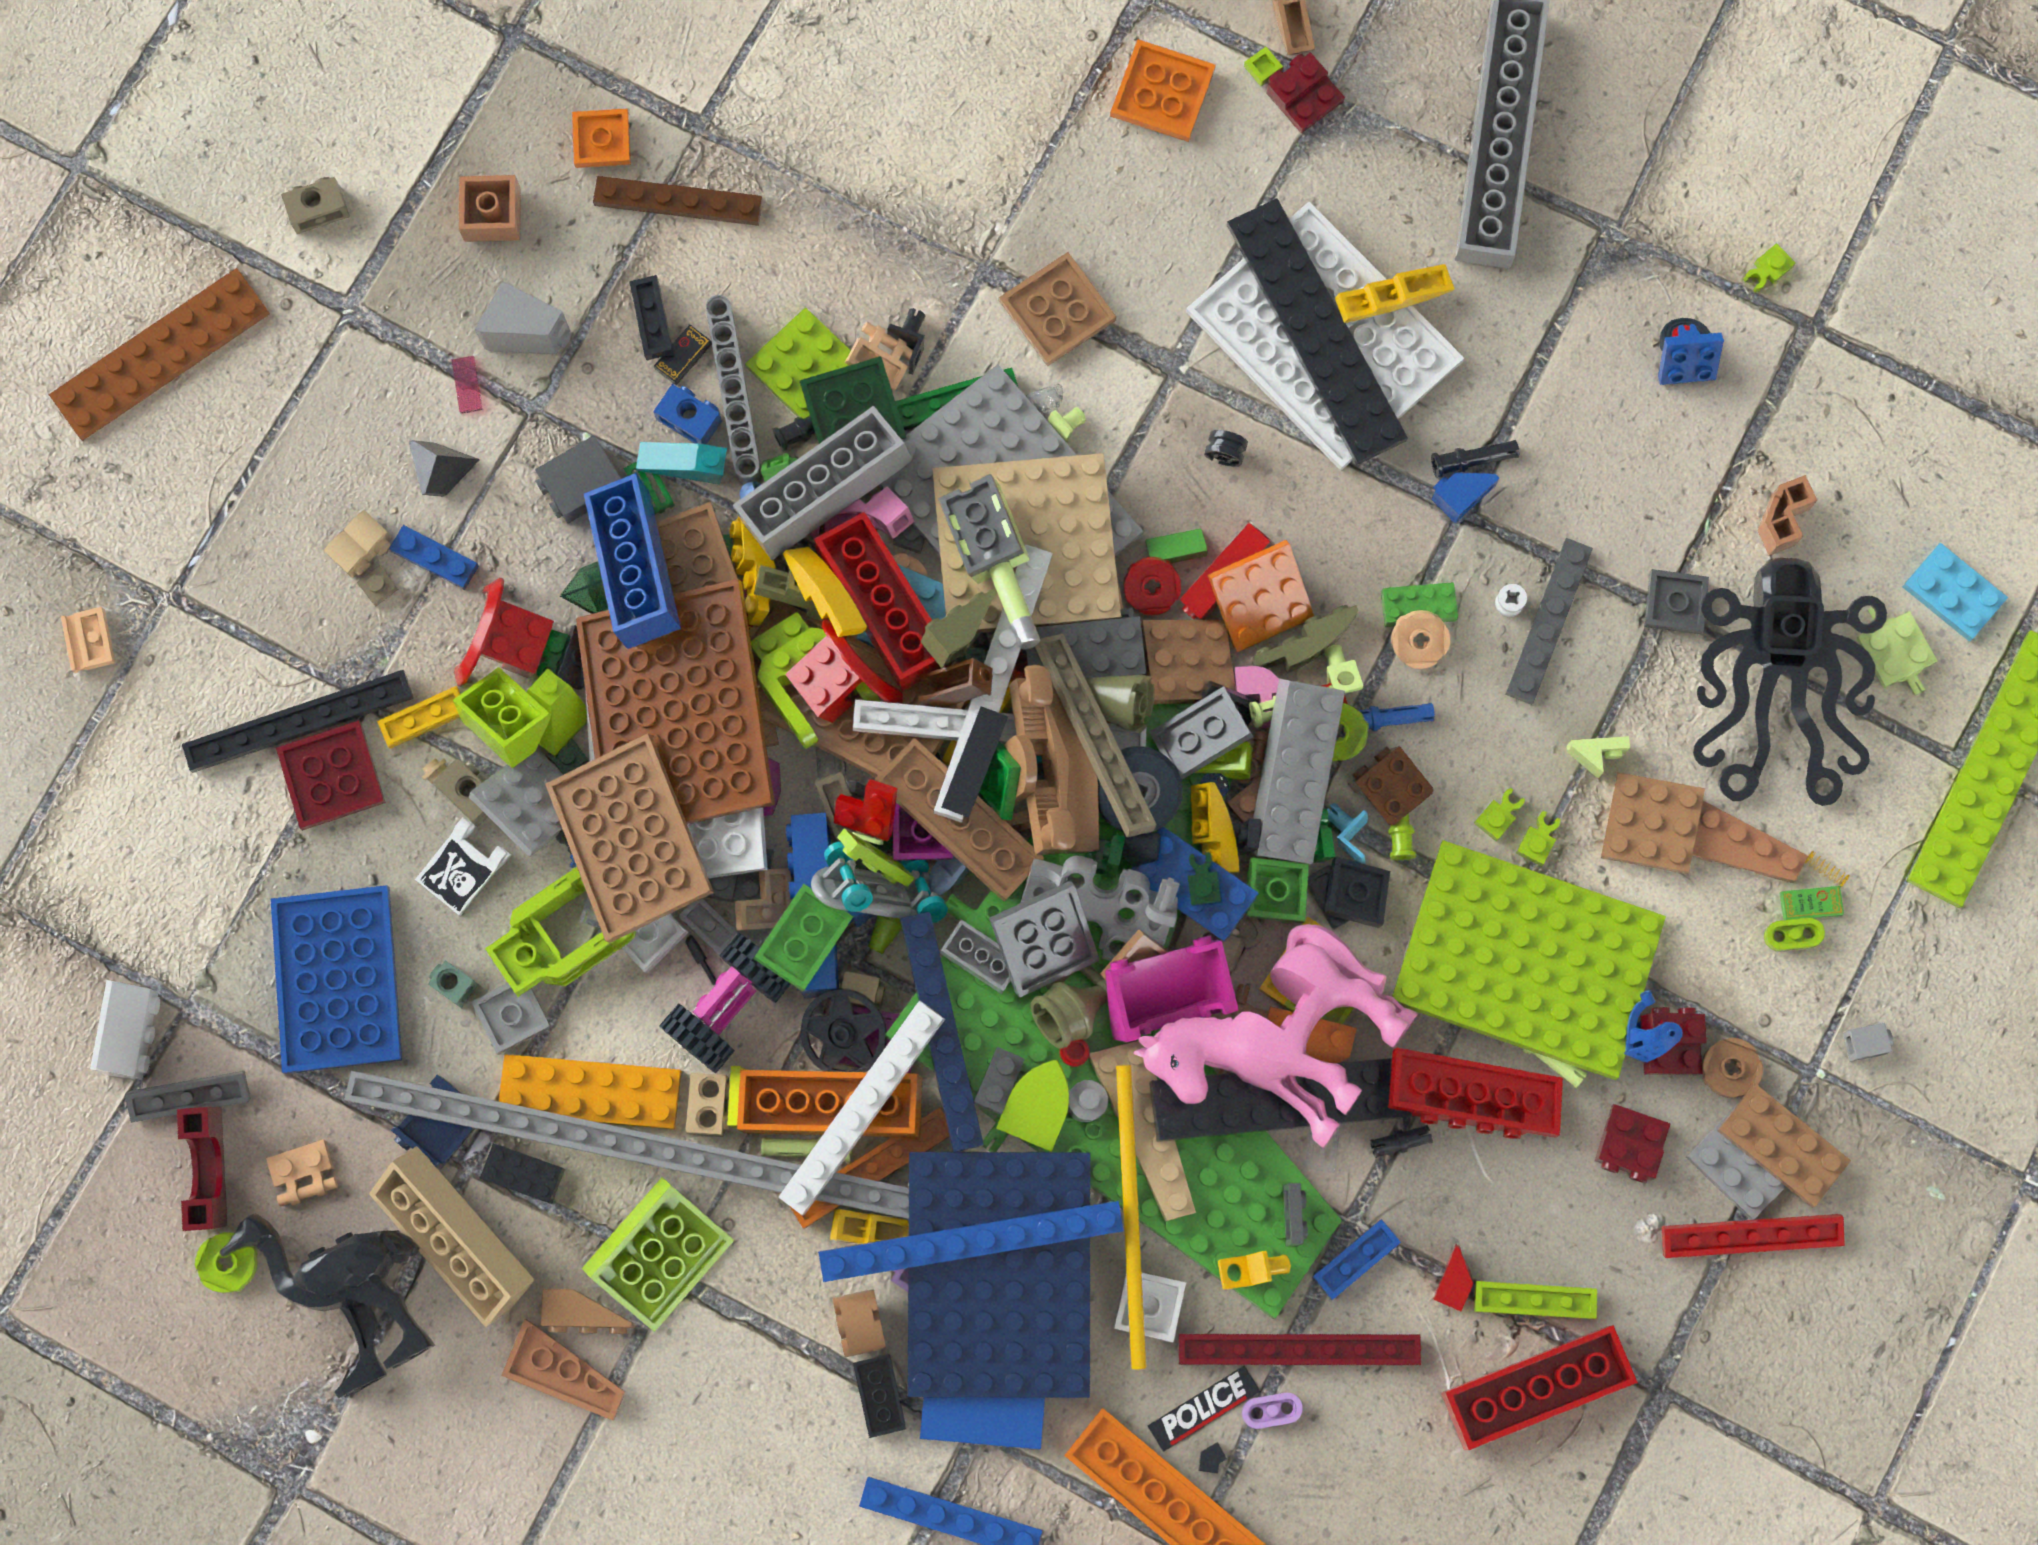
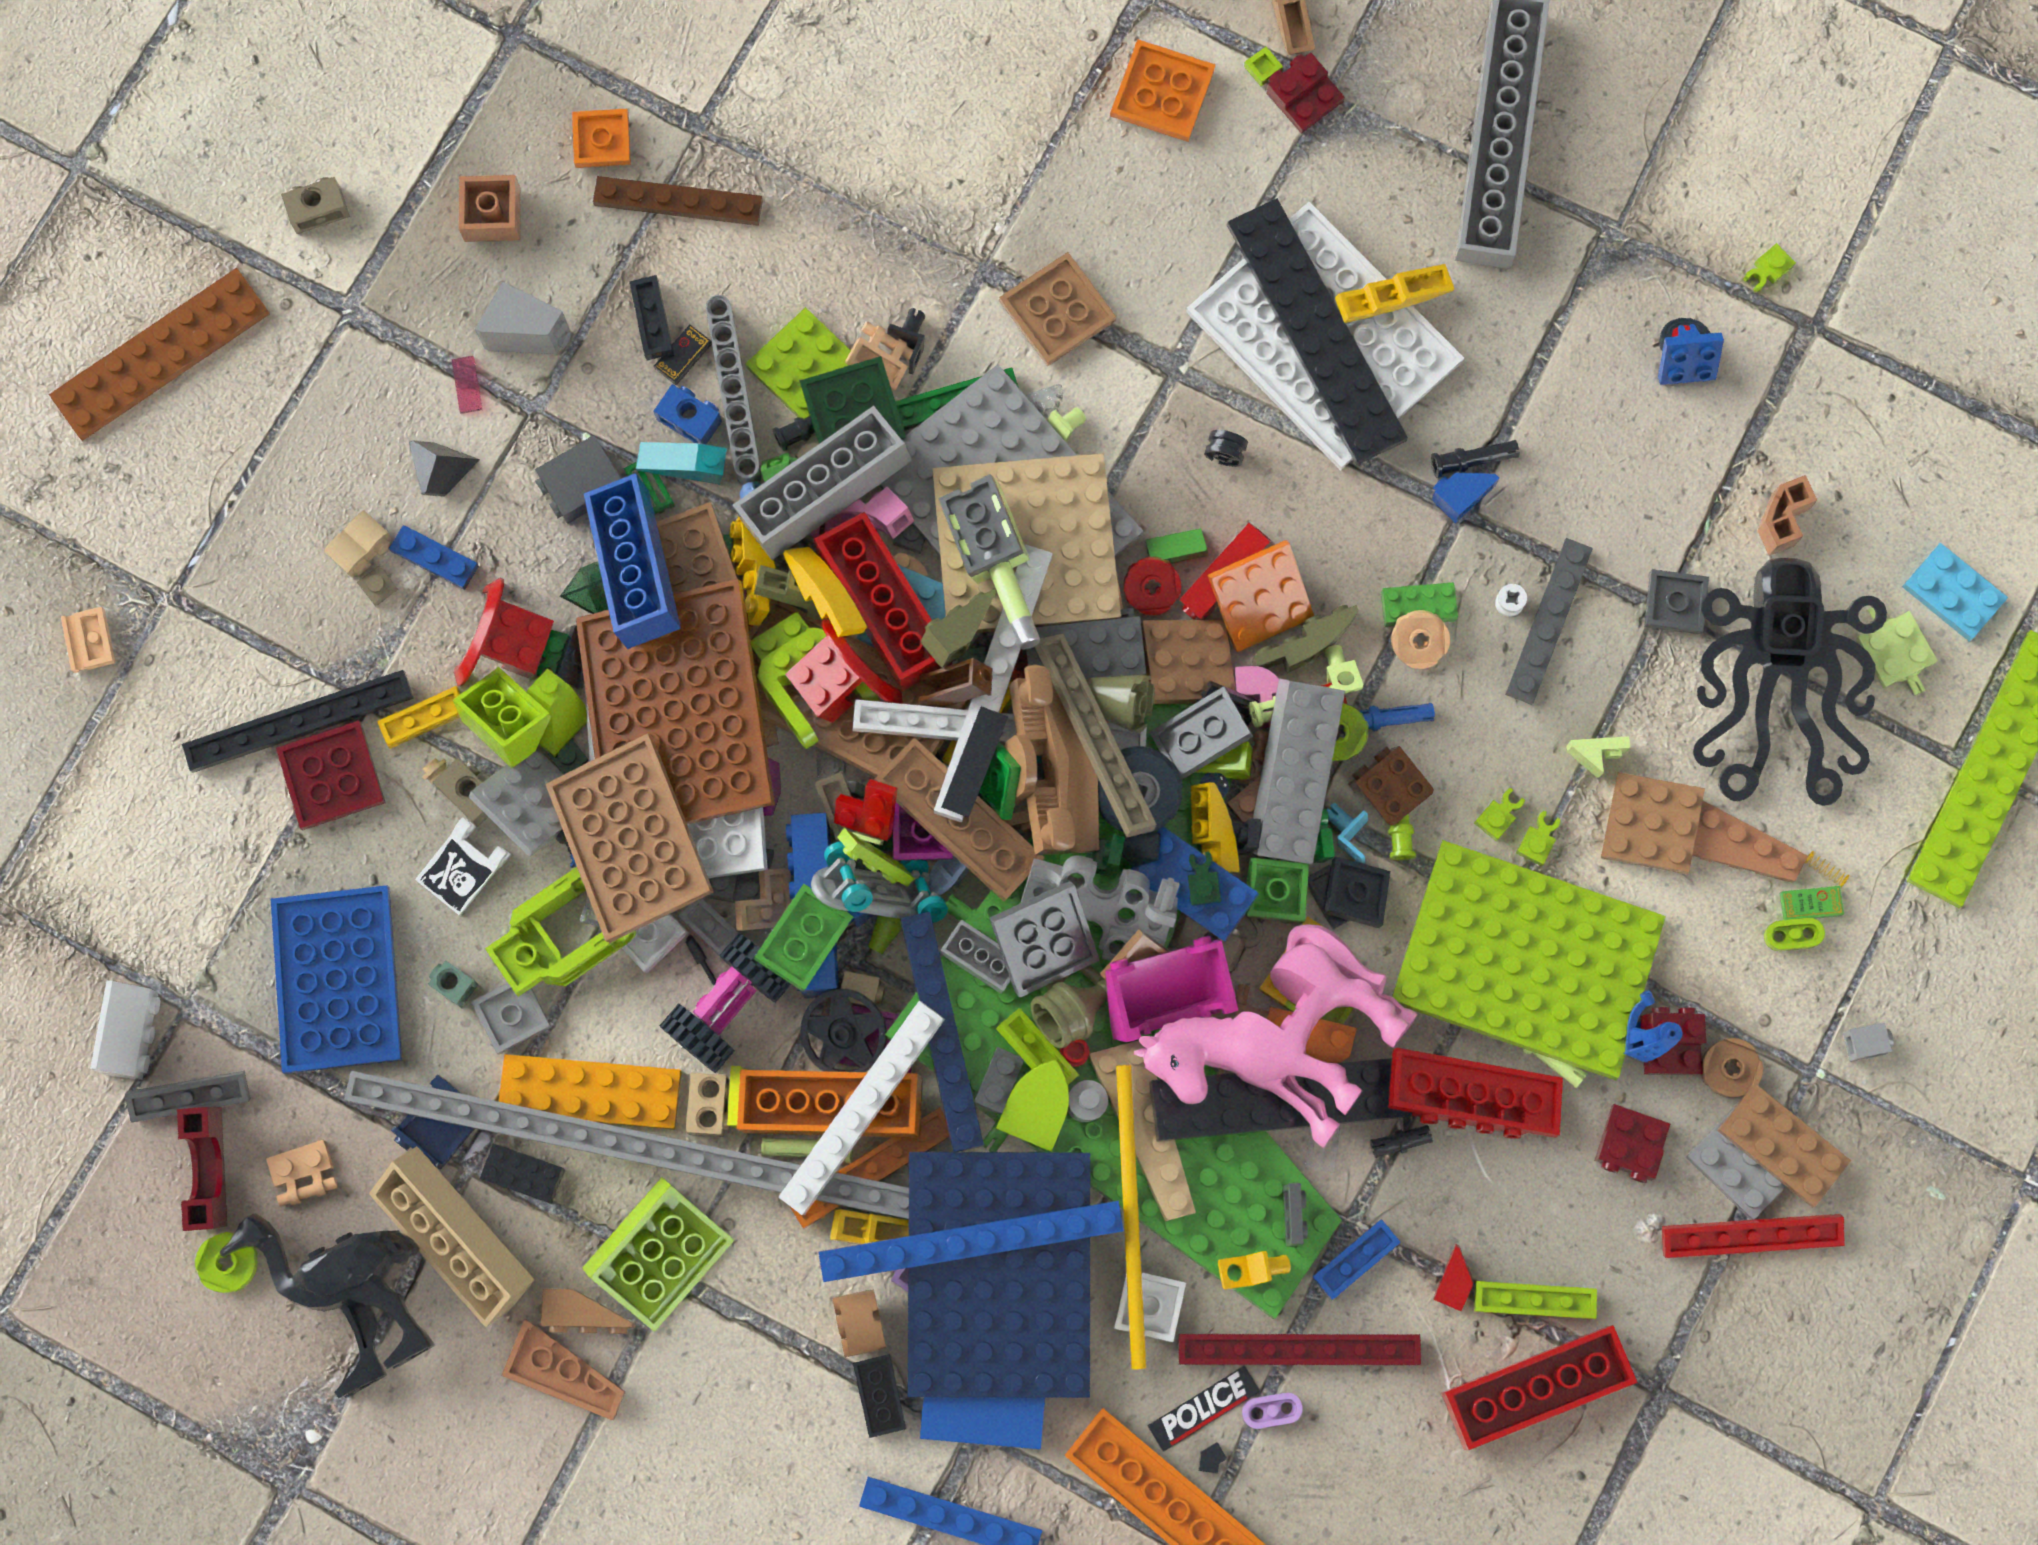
none -> lime plate [996,1008,1079,1085]

